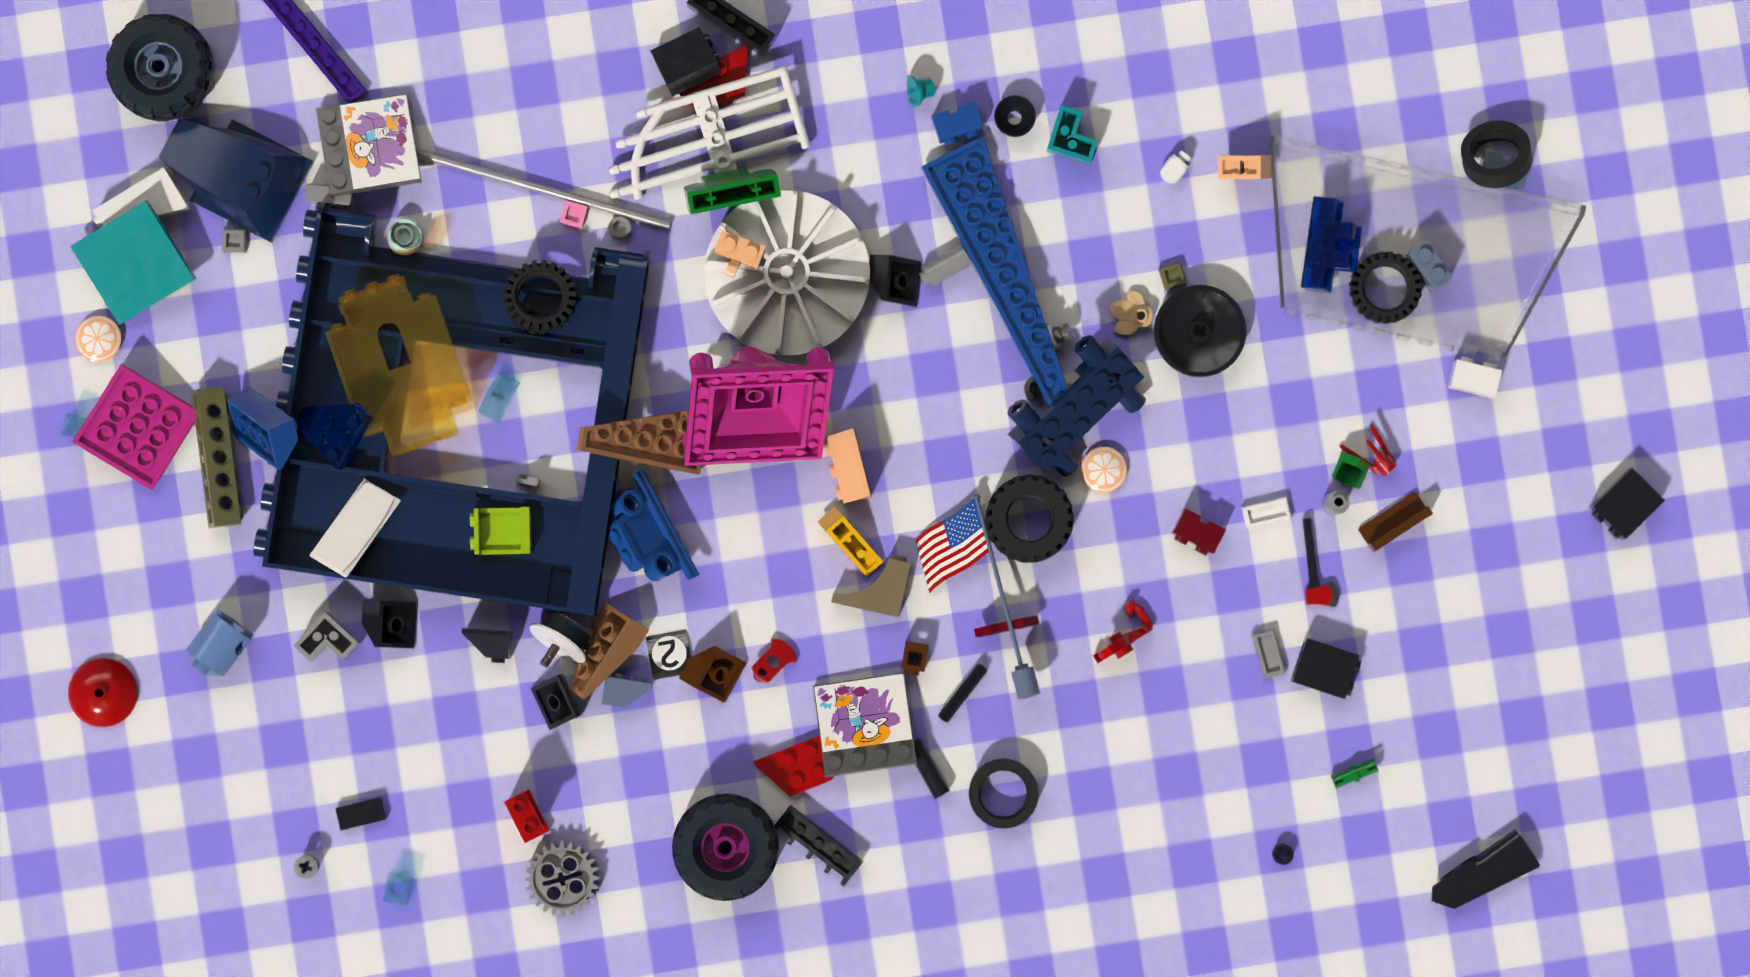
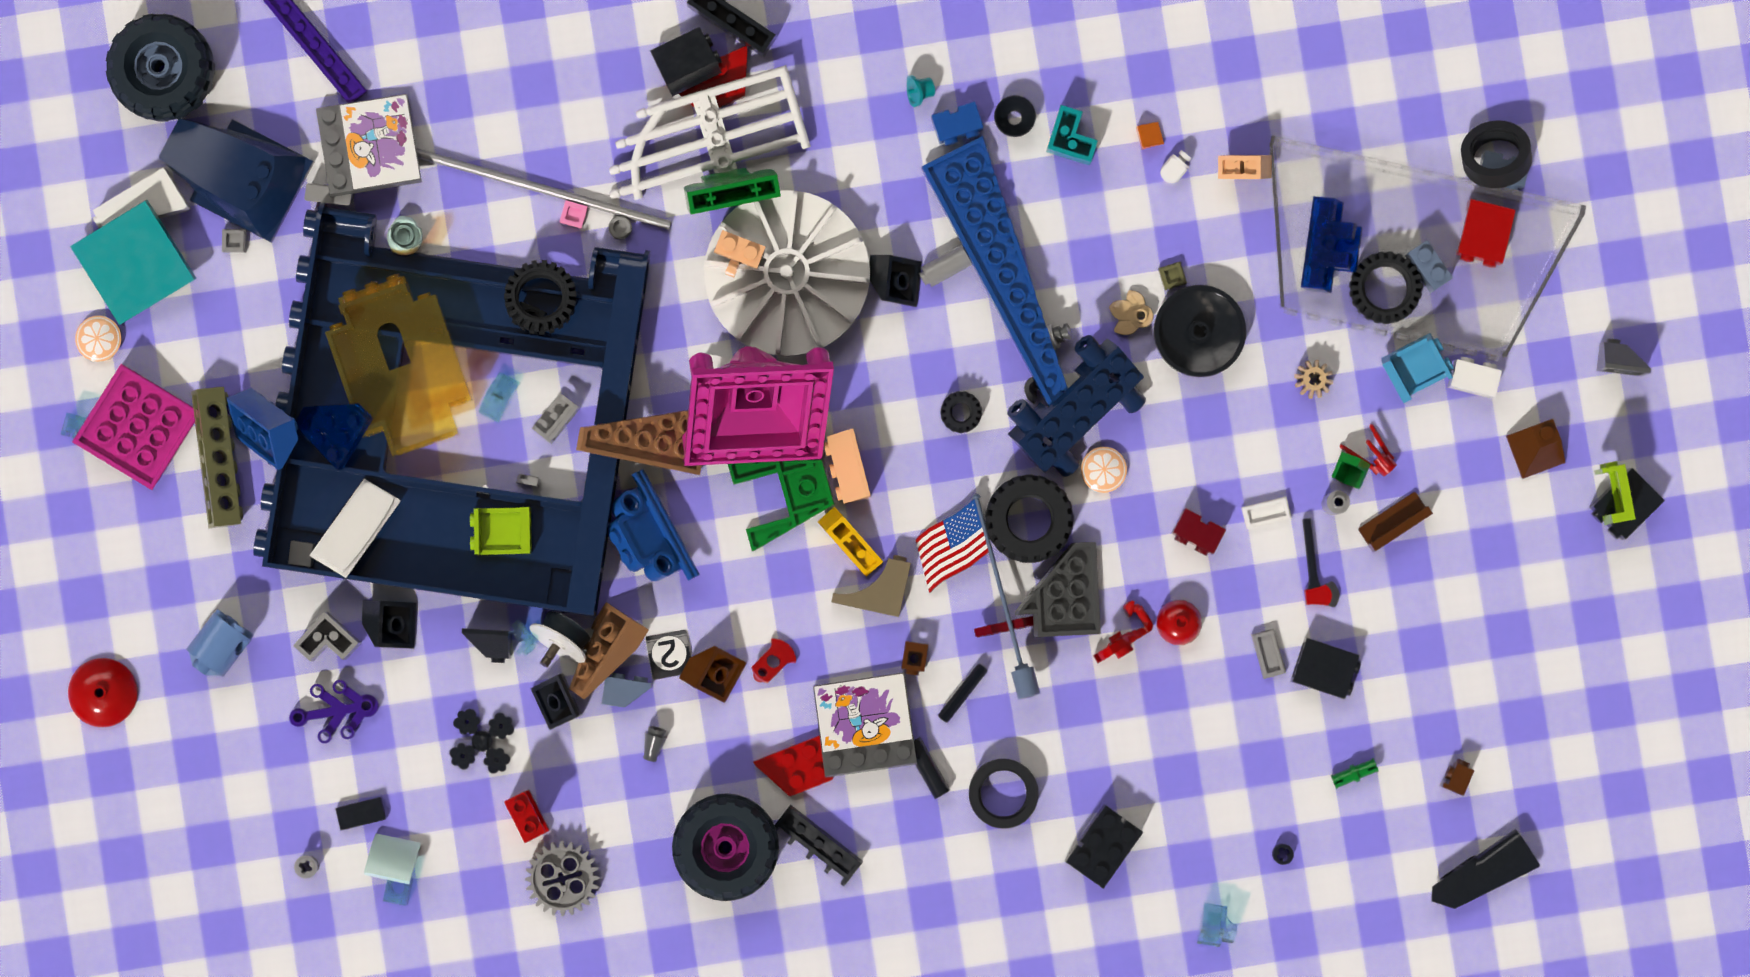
none -> light grey tile [288,540,316,567]
none -> dark purple plant [289,680,379,743]
none -> light aqua slope [364,833,421,884]
none -> black plant [449,709,514,774]
none -> clear light blue bracket [511,619,538,656]
none -> light grey hinge [532,393,580,444]
none -> dark grey cone [643,726,667,762]
none -> green wing [728,460,835,551]
none -> black tyre [940,391,982,433]
none -> dark grey wing [1015,542,1101,637]
none -> black piece [1064,804,1143,889]
none -> orange slope [1136,122,1164,150]
none -> red cylinder [1156,600,1202,645]
none -> clear light blue brick [1197,903,1237,947]
none -> tan gear [1294,360,1333,399]
none -> dark azure panel [1381,333,1454,403]
none -> reddish brown brick [1439,759,1475,796]
none -> red panel [1455,199,1516,268]
none -> reddish brown slope [1506,419,1566,479]
none -> lime panel [1594,461,1636,525]
none -> dark grey slope [1596,339,1651,377]

